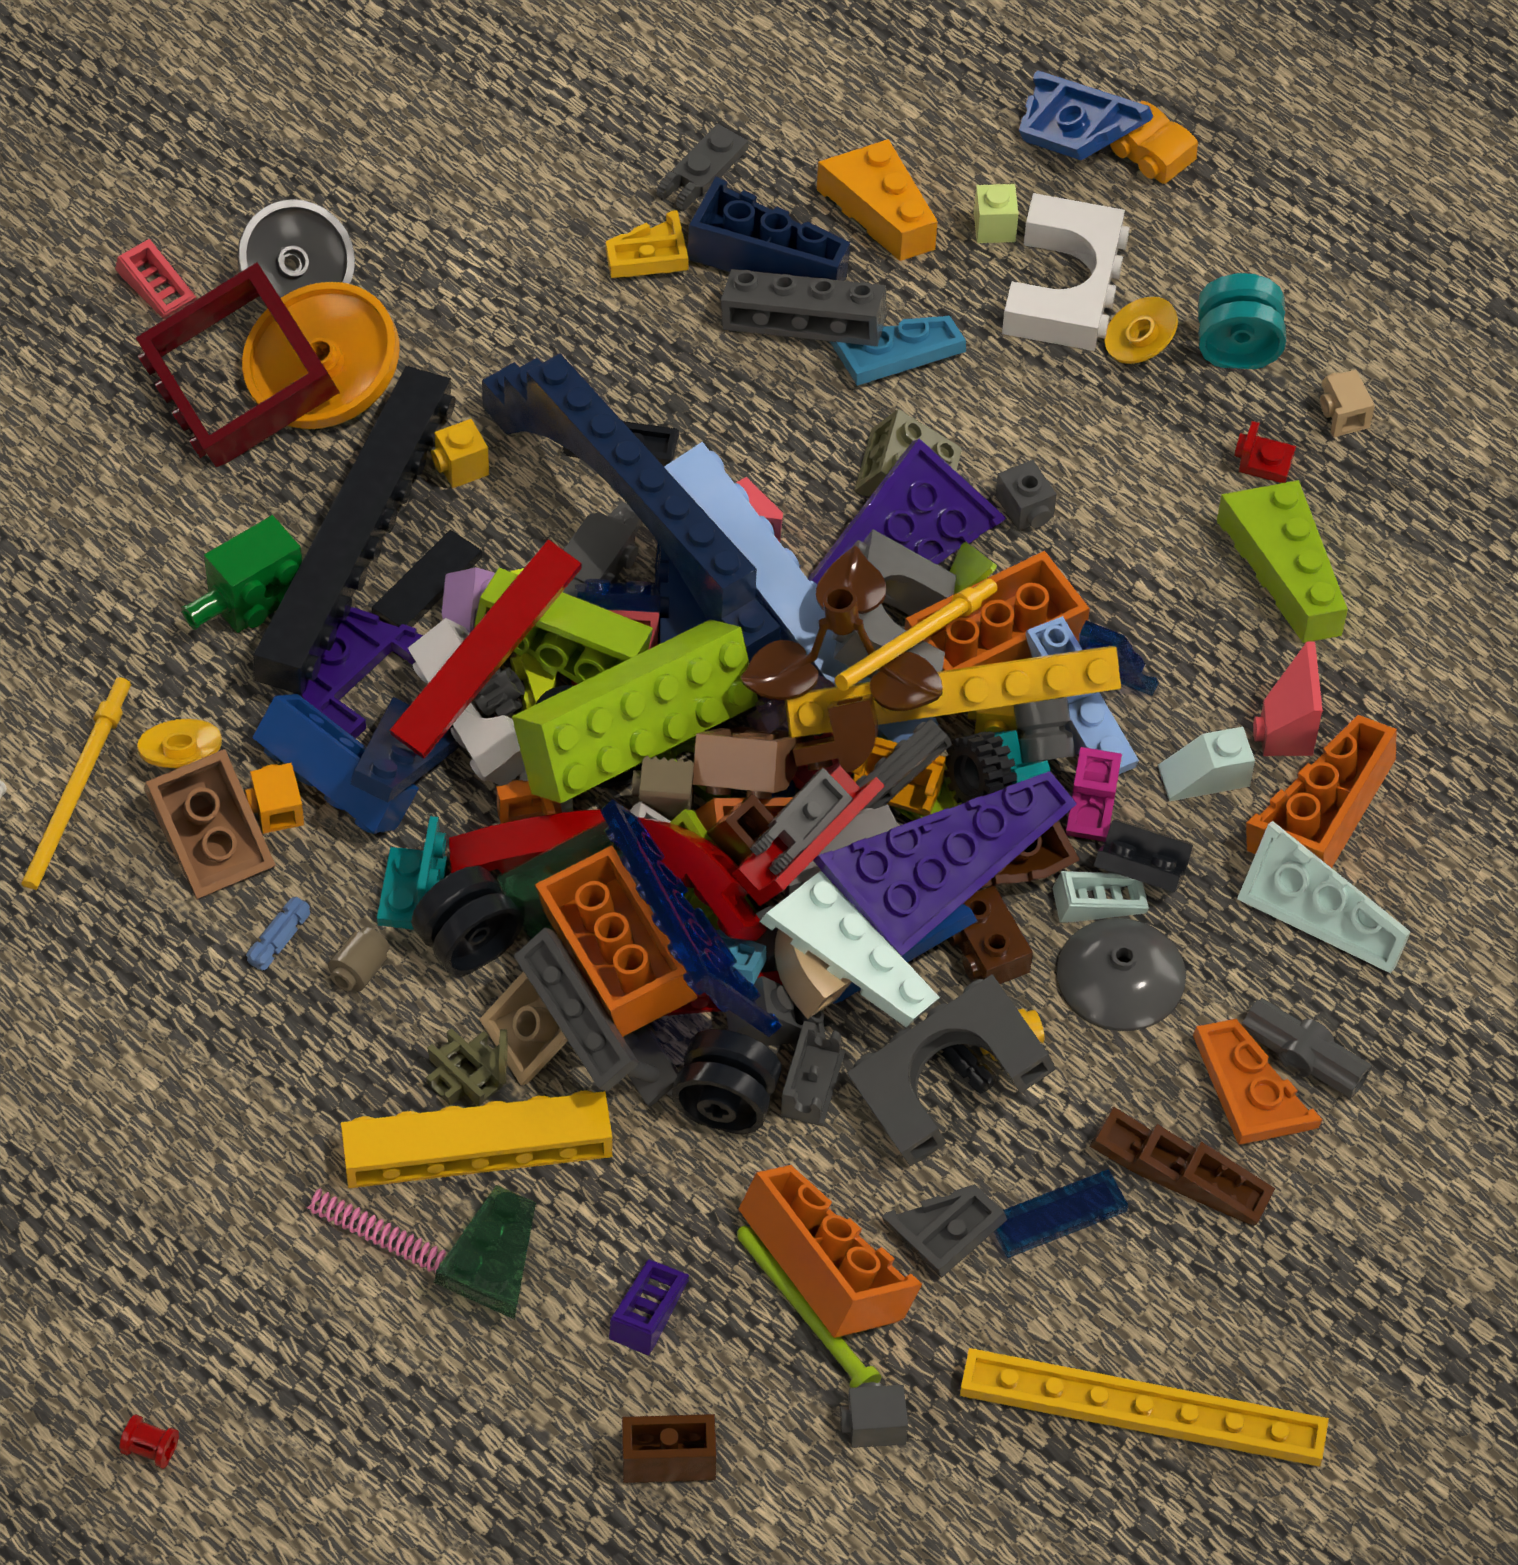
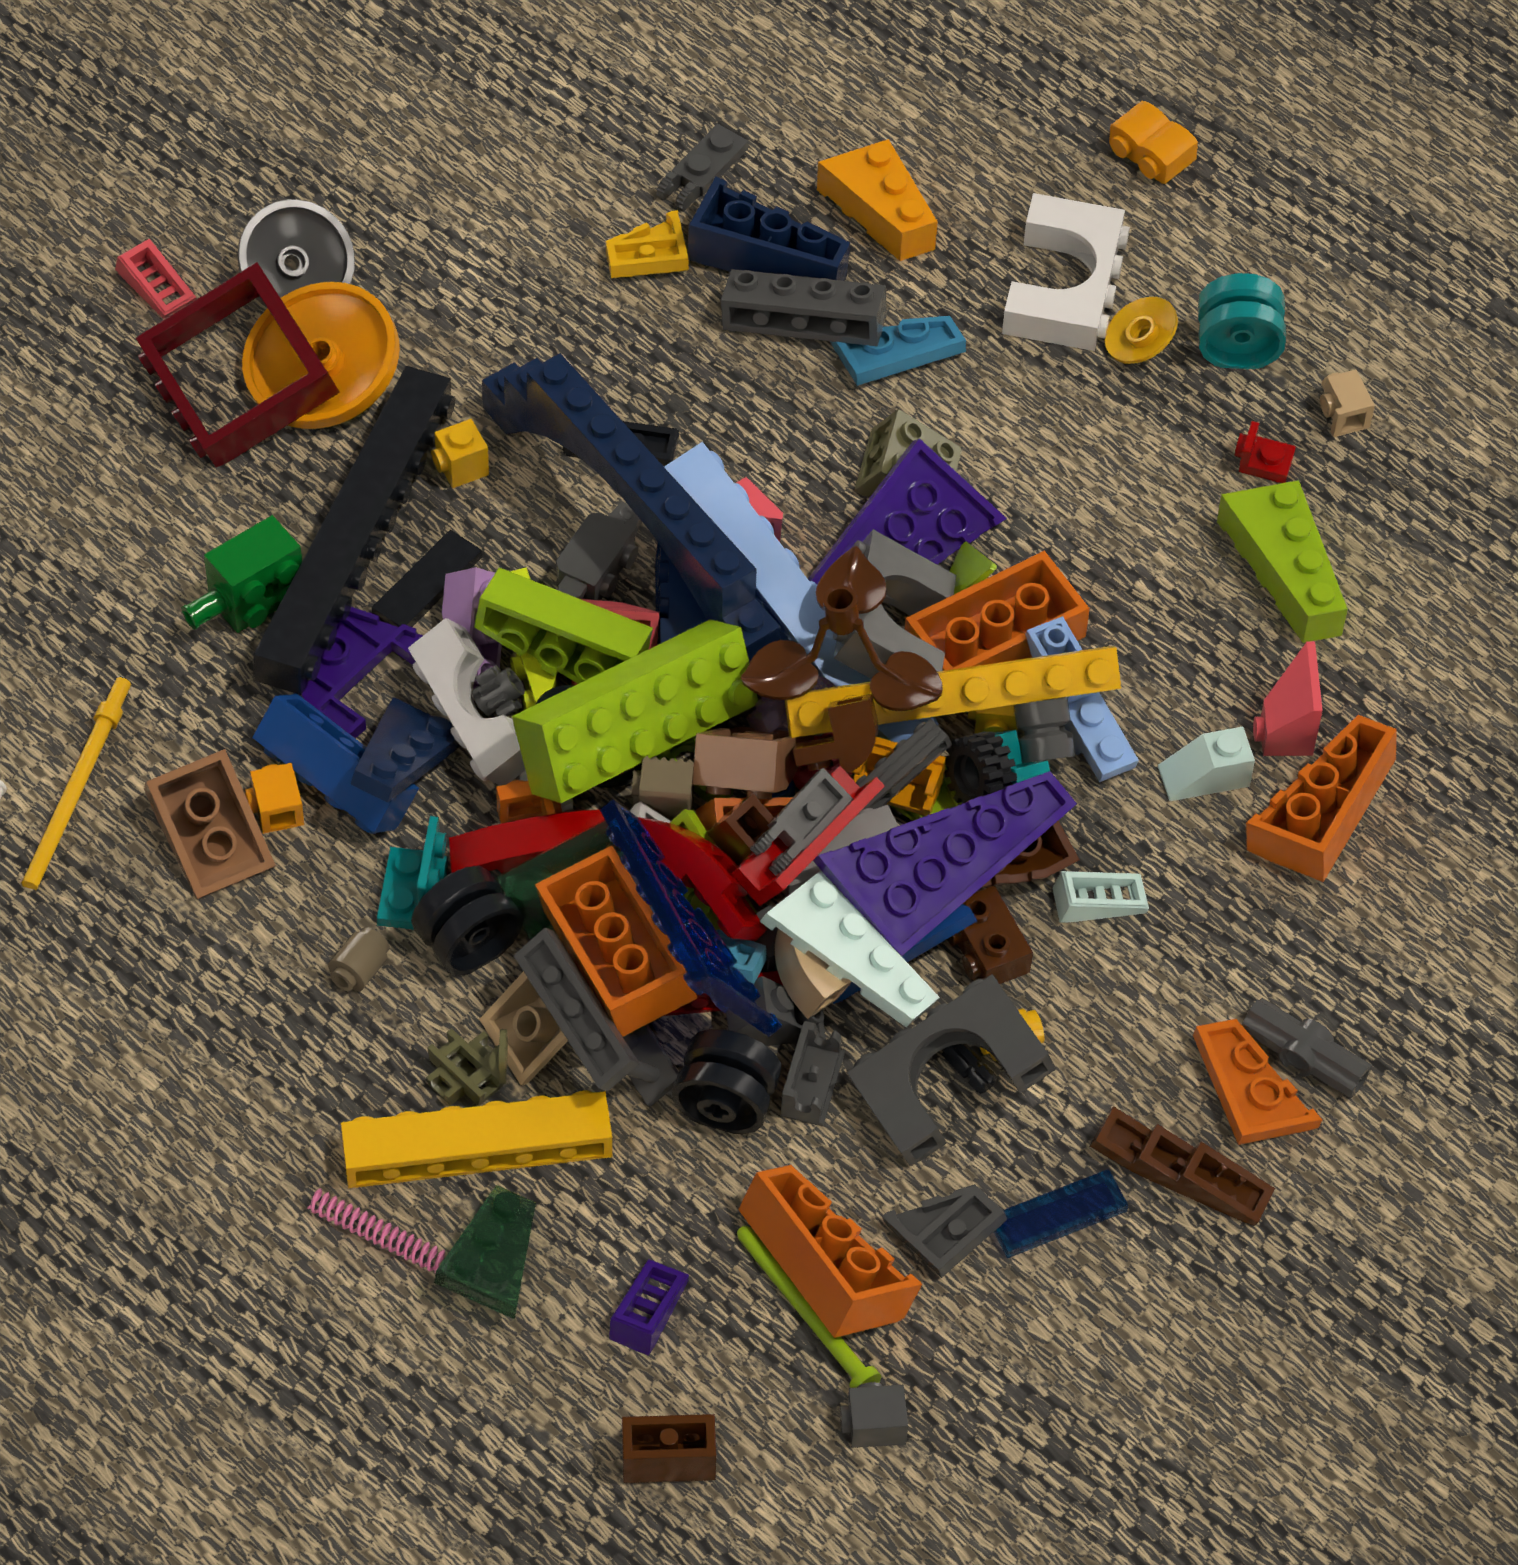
red bush [119,1414,179,1469] -> none
yellow dish [137,719,222,769] -> none
medium blue axle [246,897,310,971] -> none
red tile [390,539,582,759] -> none
clear blue wing [574,579,661,612] -> none
yellow bar [835,579,998,691] -> none
yellow plate [960,1348,1329,1467] -> none
yellowish green brick [974,184,1019,243] -> none
dark grey brick [995,460,1057,531] -> none
blue wing [1019,70,1153,160] -> none
dark grey dish [1057,918,1186,1031] -> none
dark pink slope [1066,747,1122,842] -> none
clear blue wing [1079,620,1159,696] -> none
black bracket [1094,819,1193,892] -> none
light aqua wing [1237,821,1411,973] -> none

